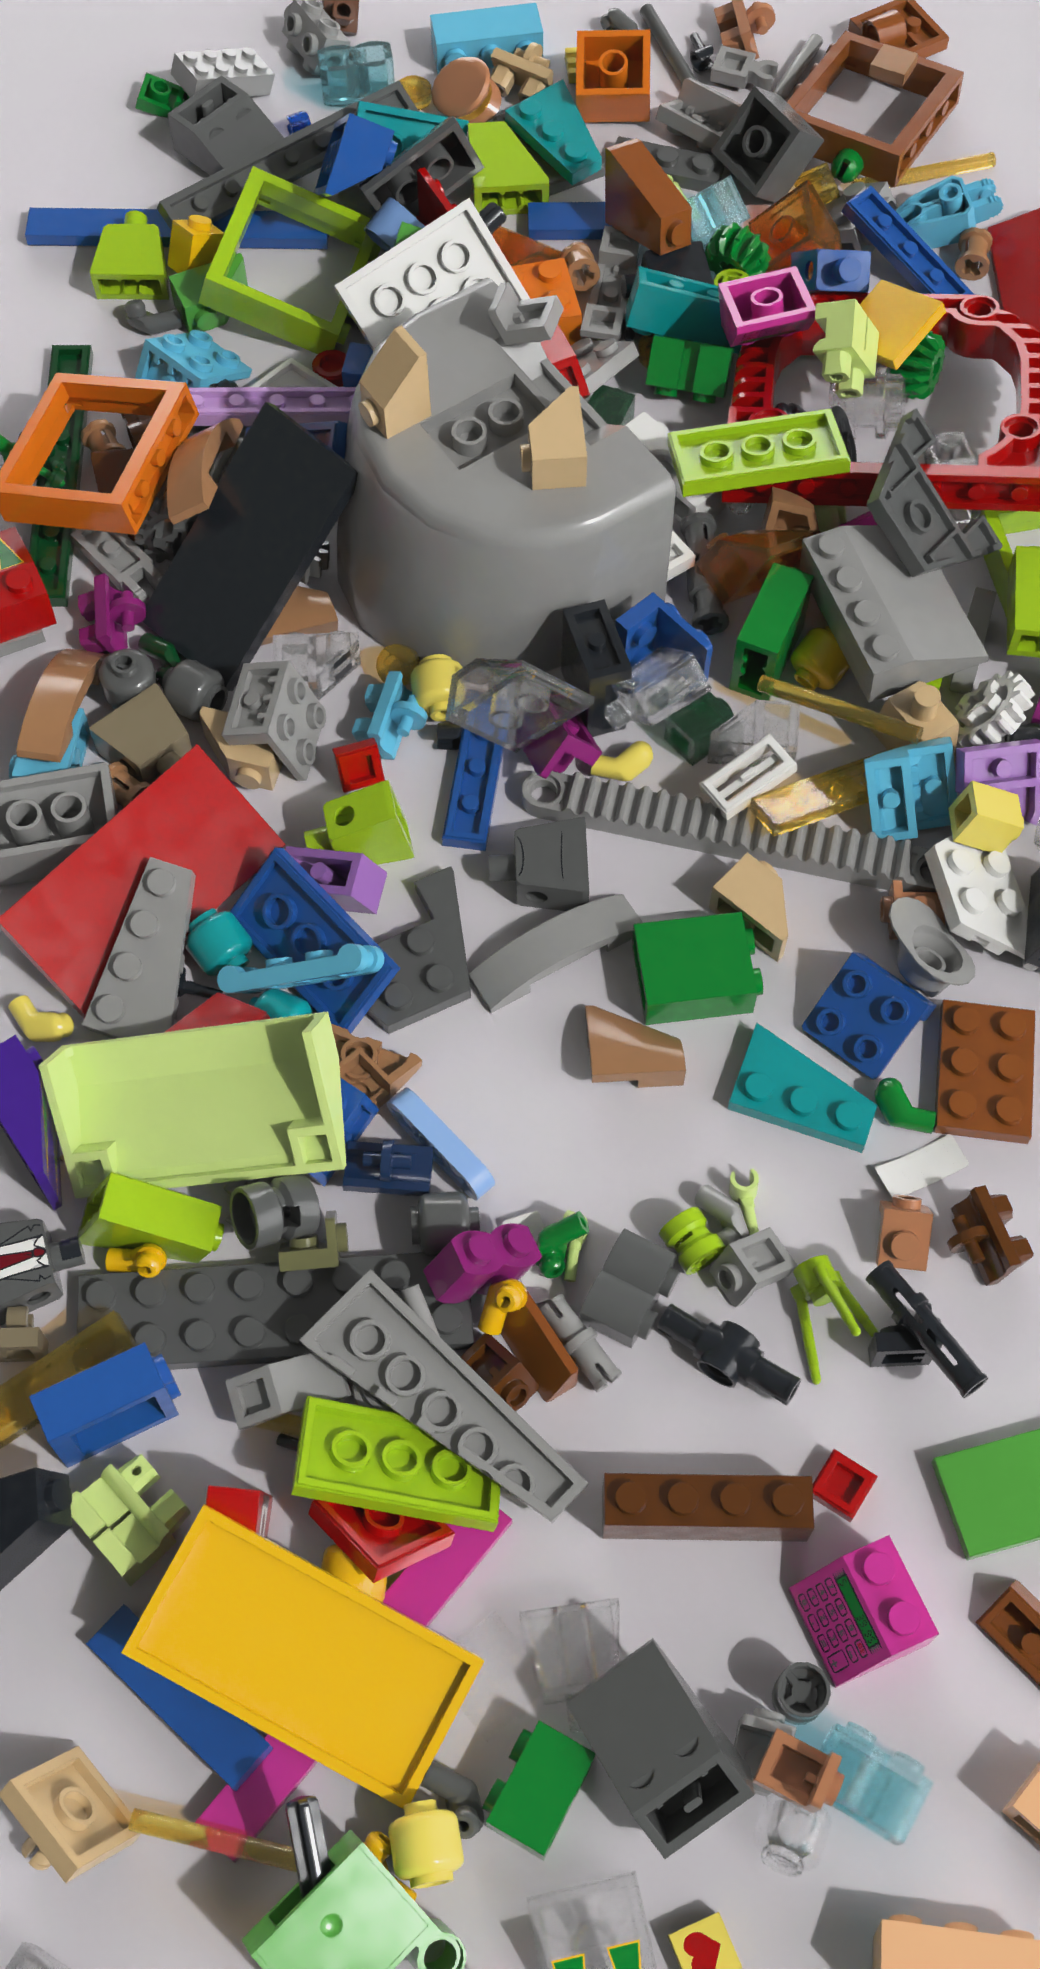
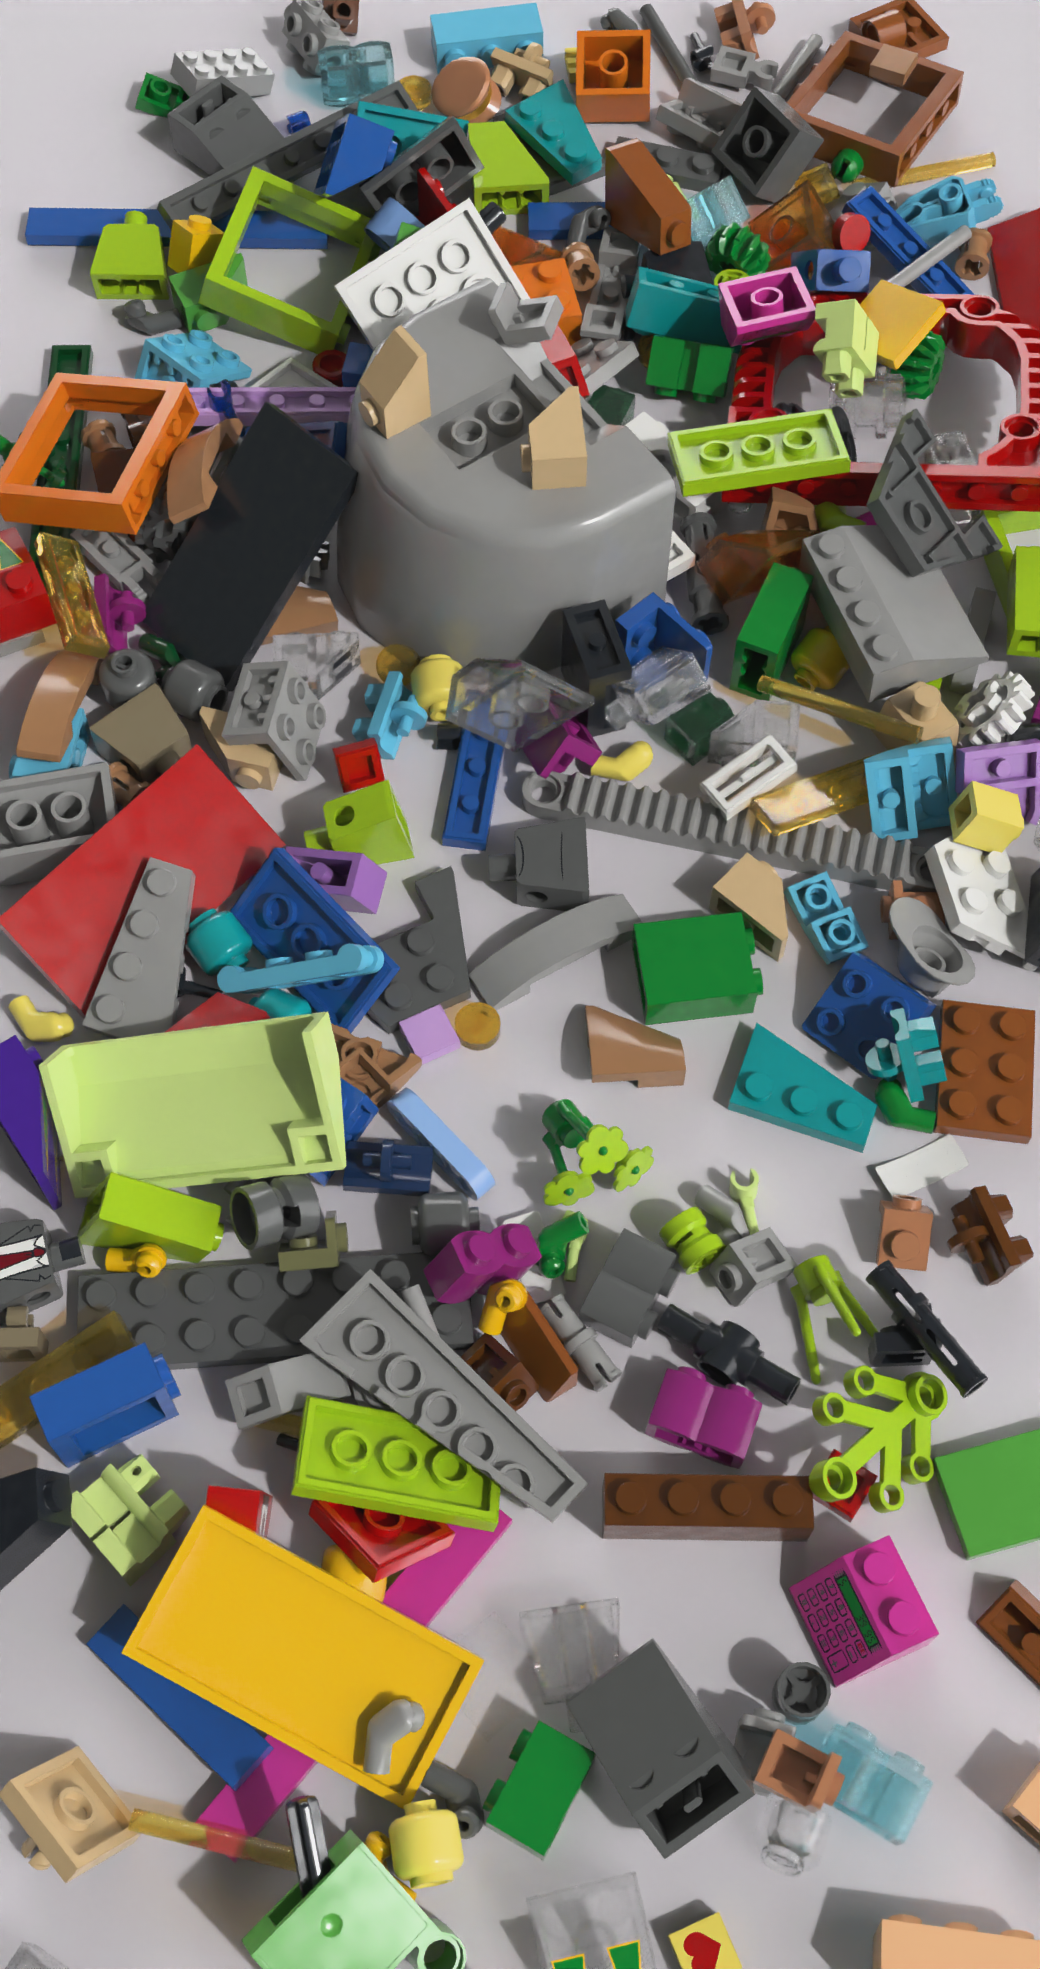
none -> clear yellow tile [34,532,110,659]
none -> clear blue hand [207,380,246,439]
none -> light grey arm [363,1699,425,1775]
none -> lavender tile [399,1004,460,1065]
none -> clear yellow tile [455,1002,501,1051]
none -> lime plant [542,1099,654,1206]
none -> dark grey arm [565,205,611,247]
none -> magenta brick [645,1366,763,1469]
none -> medium azure slope [784,871,869,965]
none -> lime plant [809,1365,948,1513]
none -> lime arm [815,502,866,532]
none -> red tile [832,212,870,251]
none -> teal hips [865,1008,947,1103]
none -> light grey bar [887,225,972,287]

